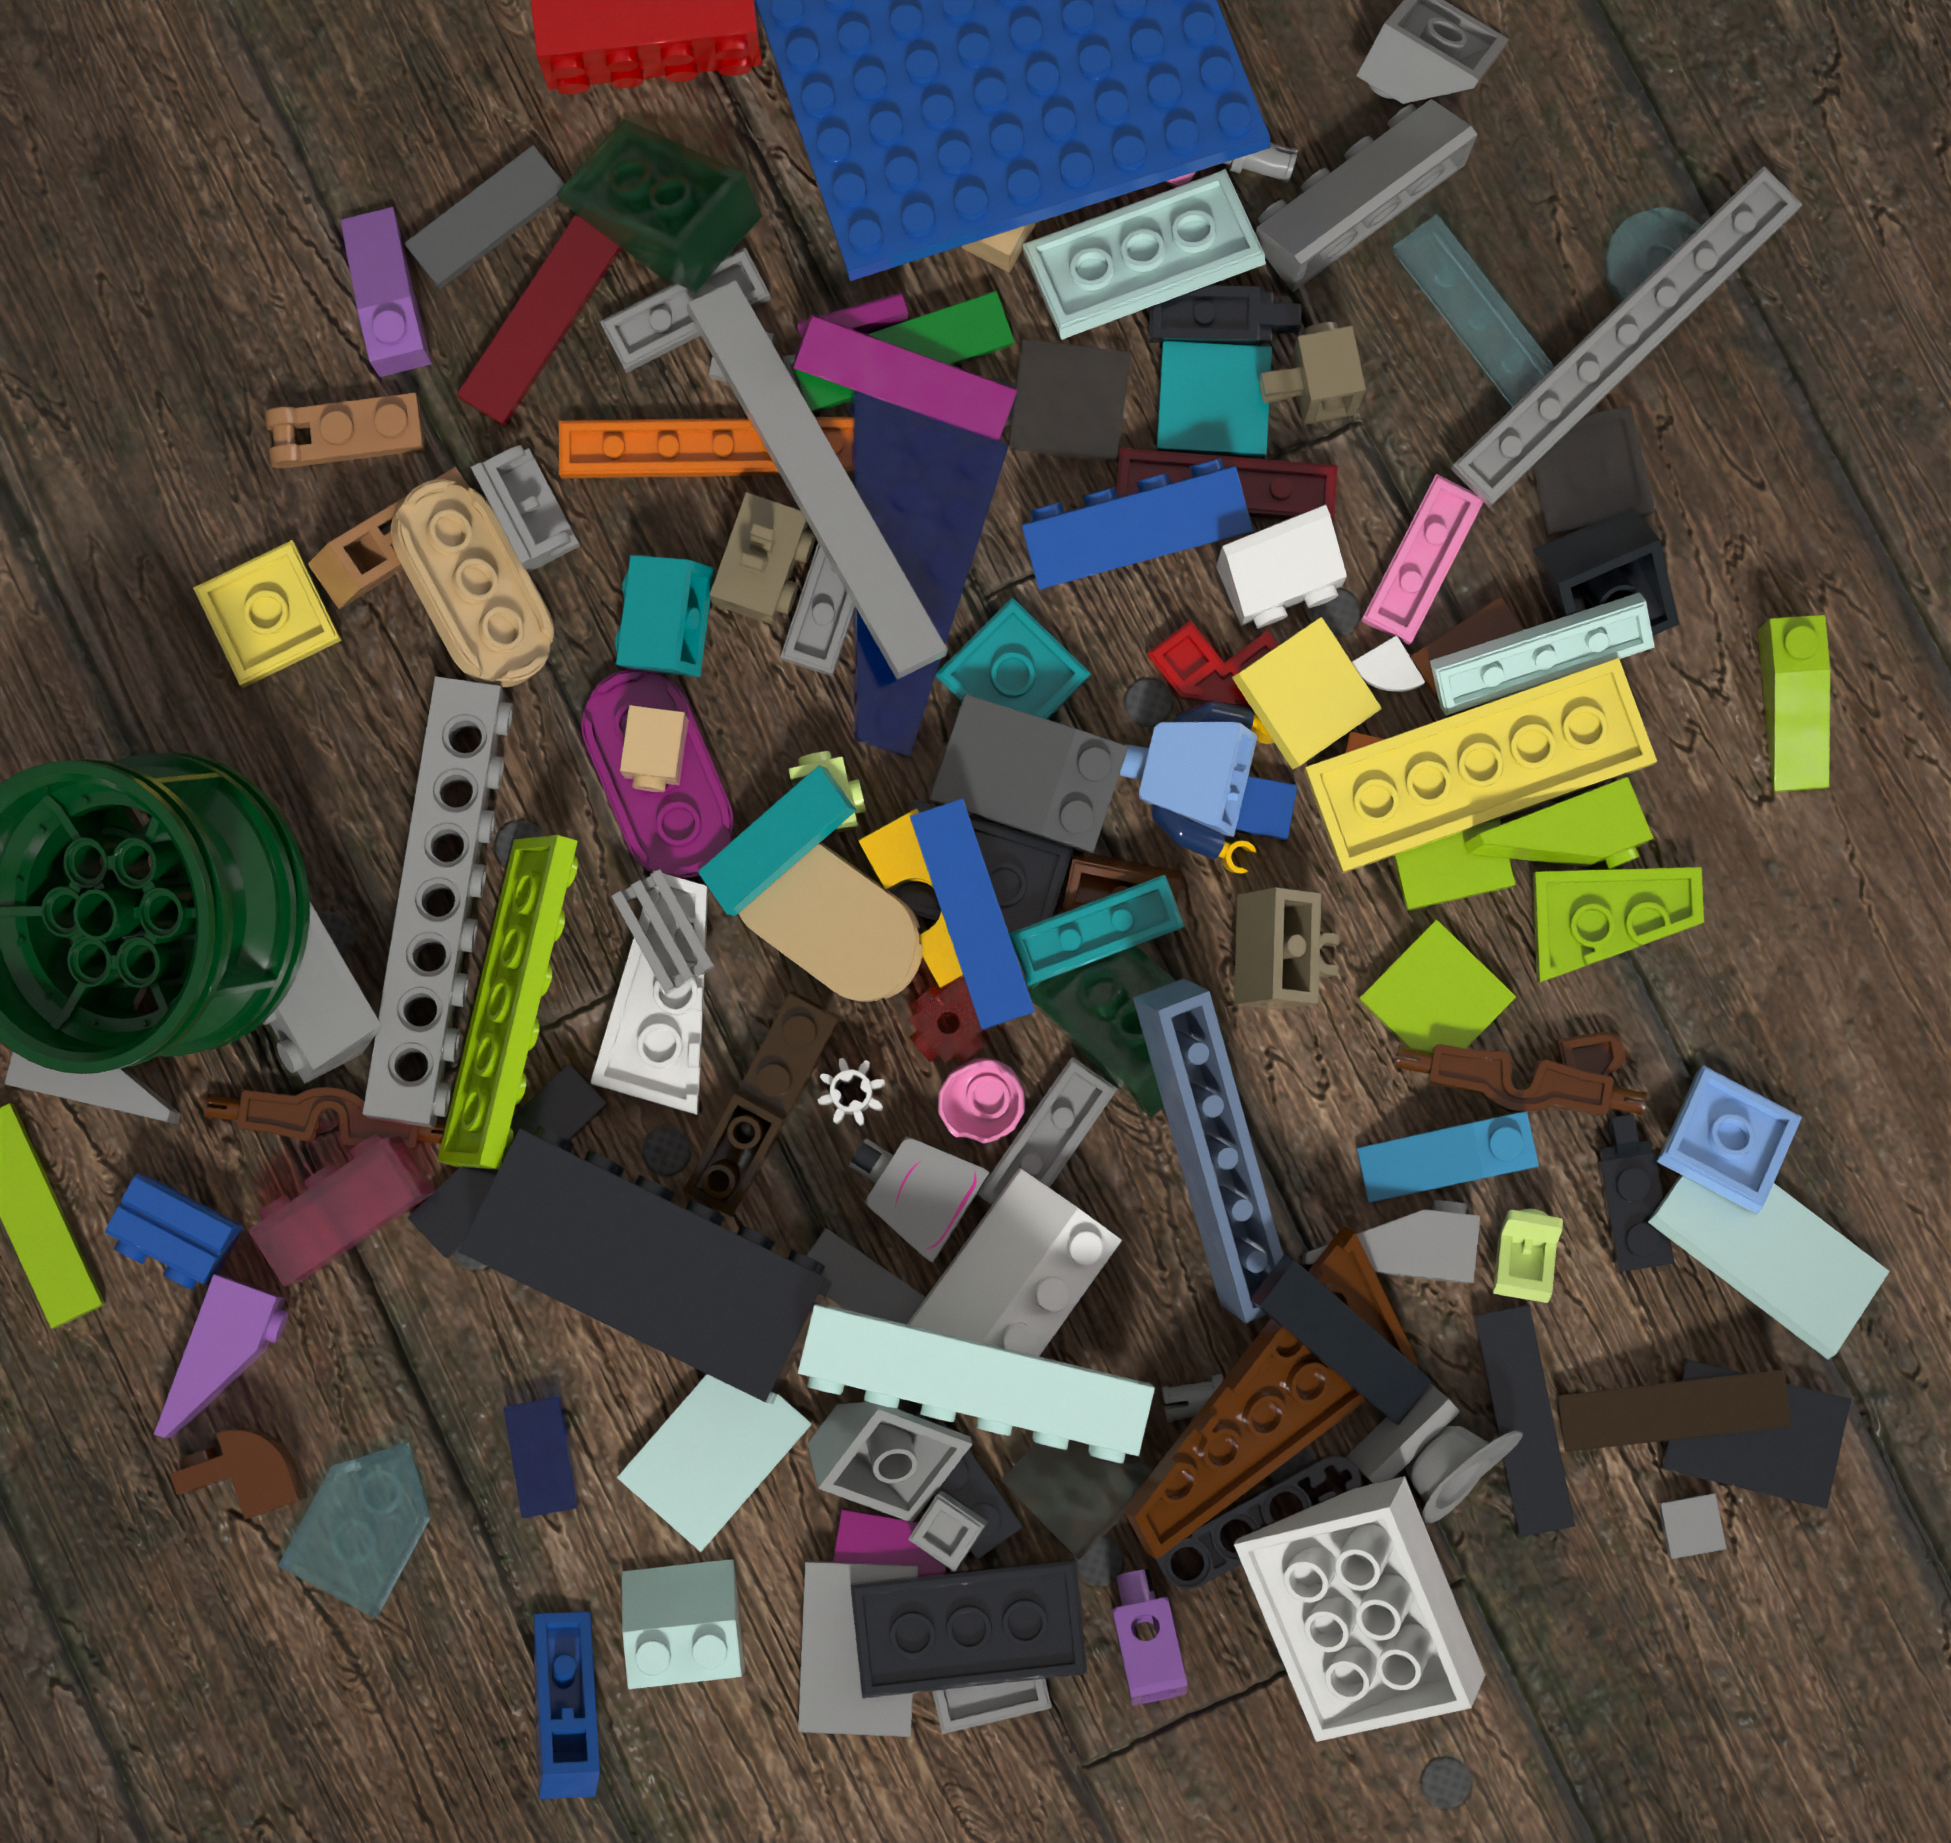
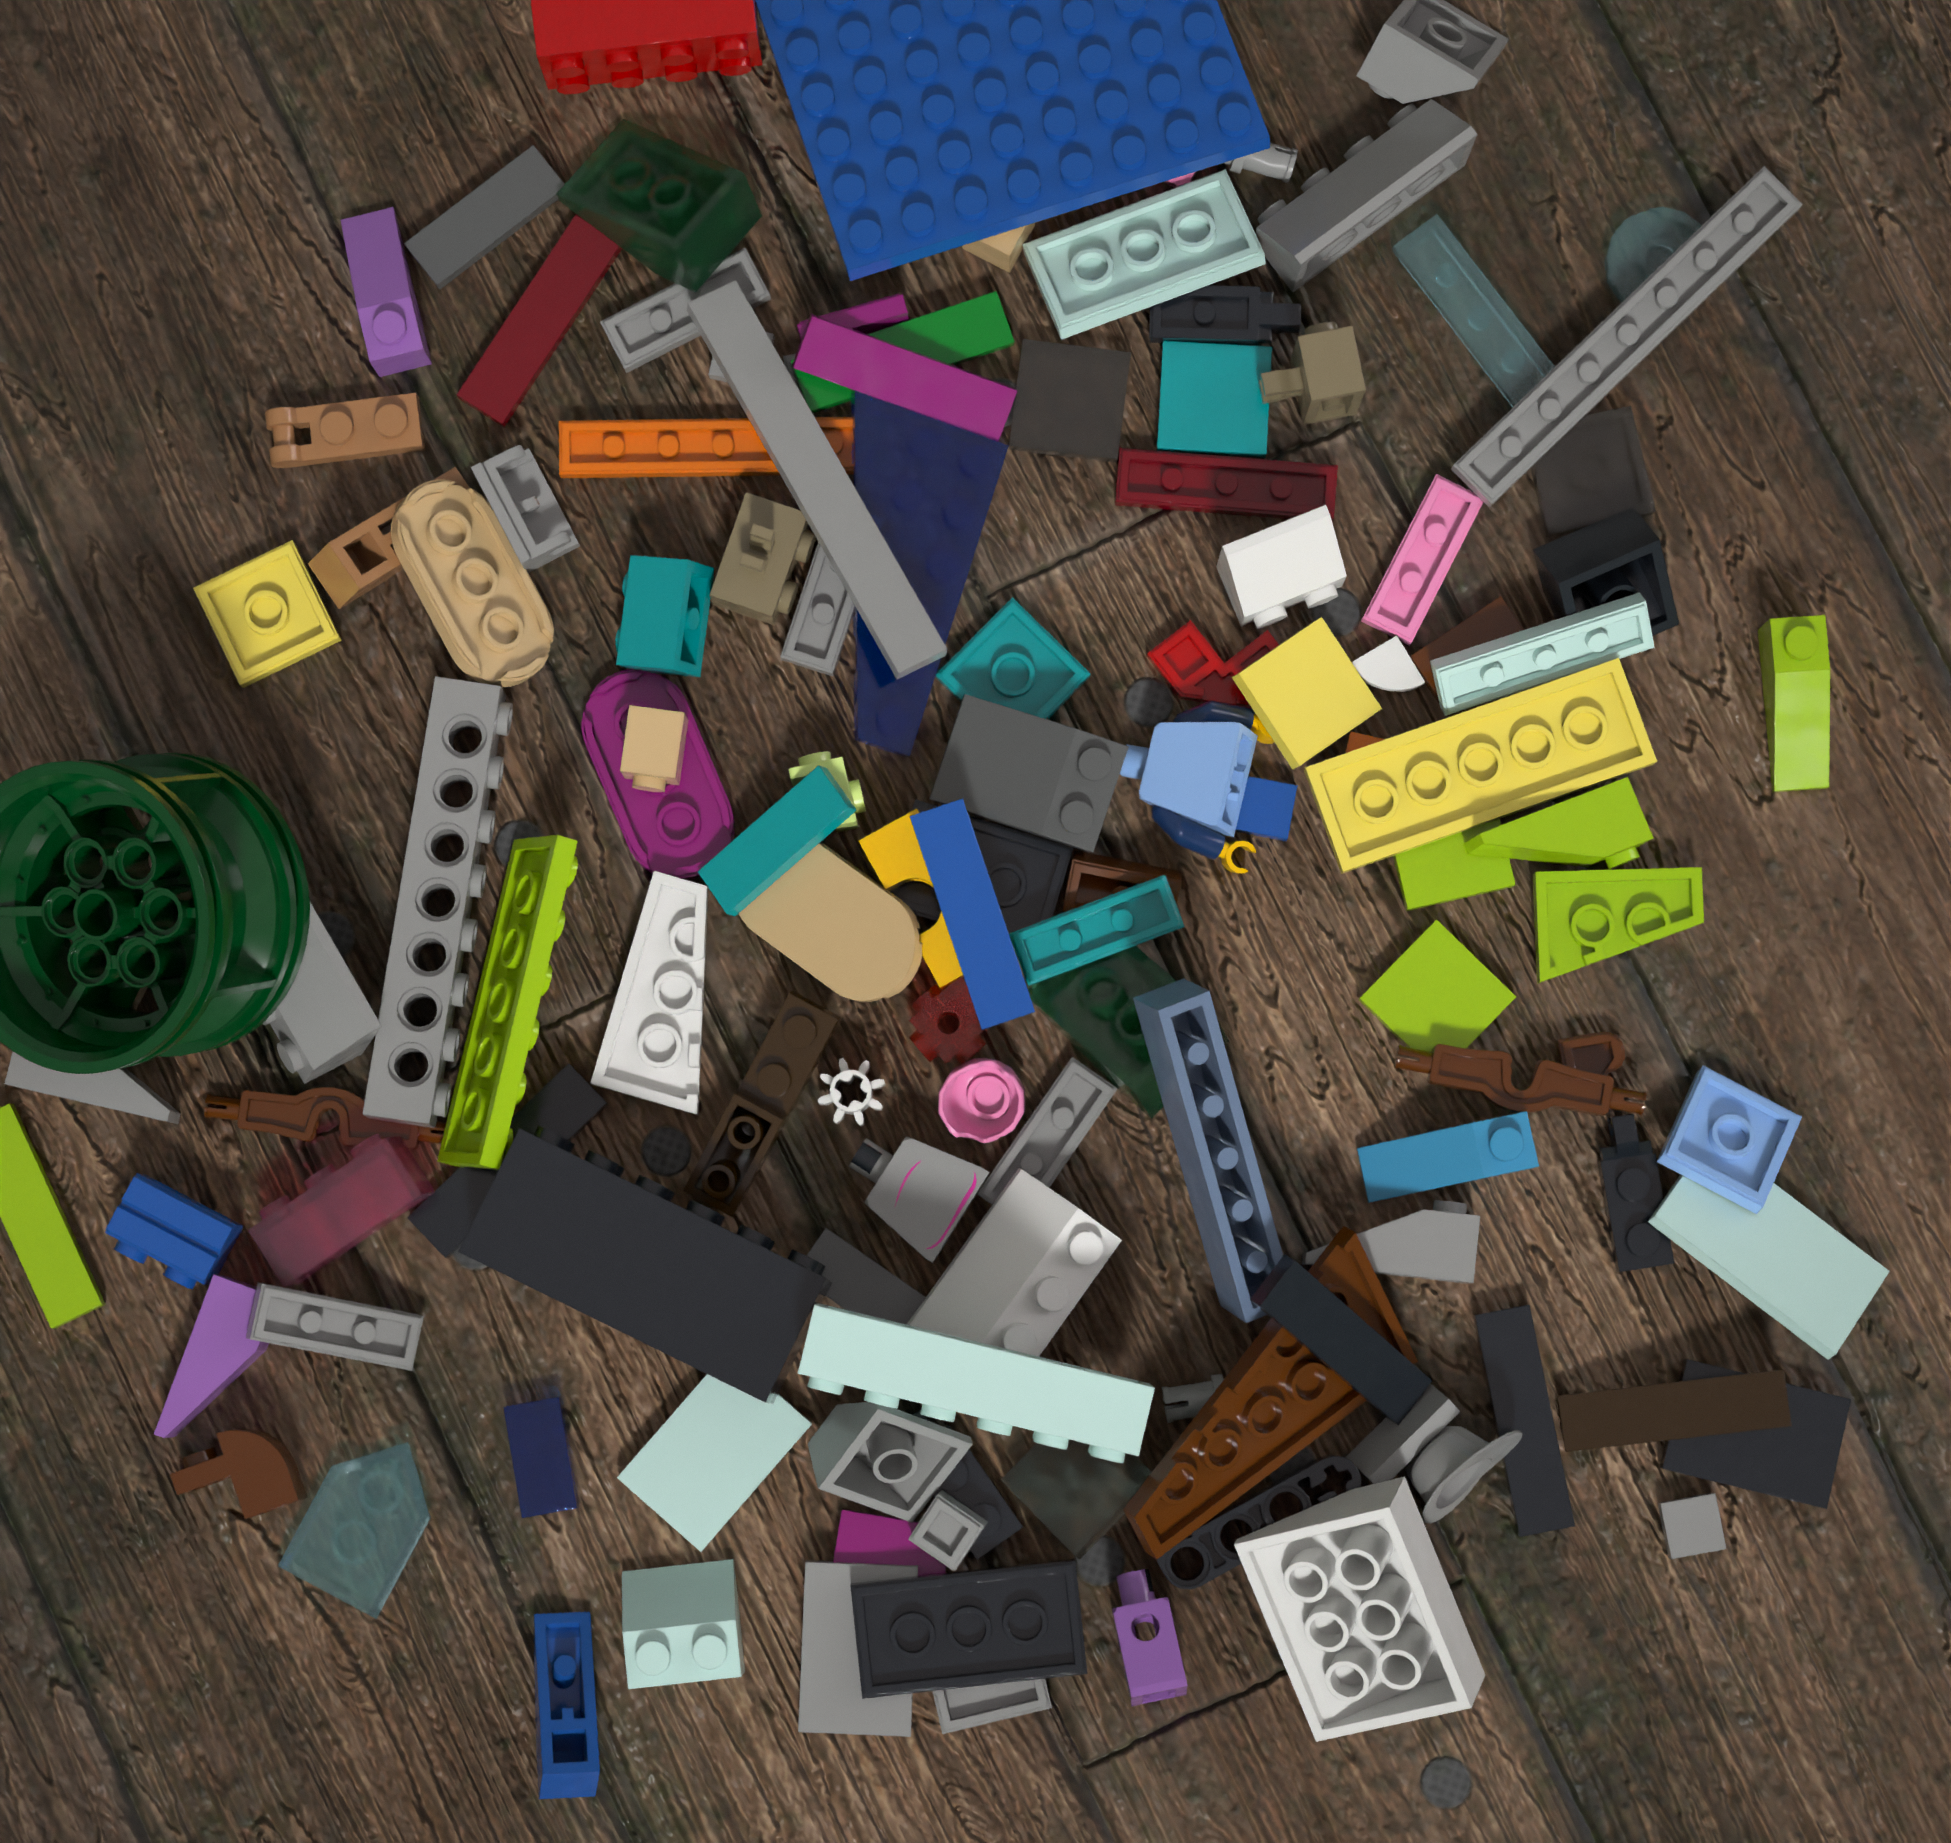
light grey tile [611,869,715,994] -> none
blue brick [1021,458,1253,590] -> none
dark tan brick [1234,887,1339,1010] -> none
yellowish green bracket [1493,1209,1563,1303] -> none
none -> light grey tile [246,1282,424,1371]

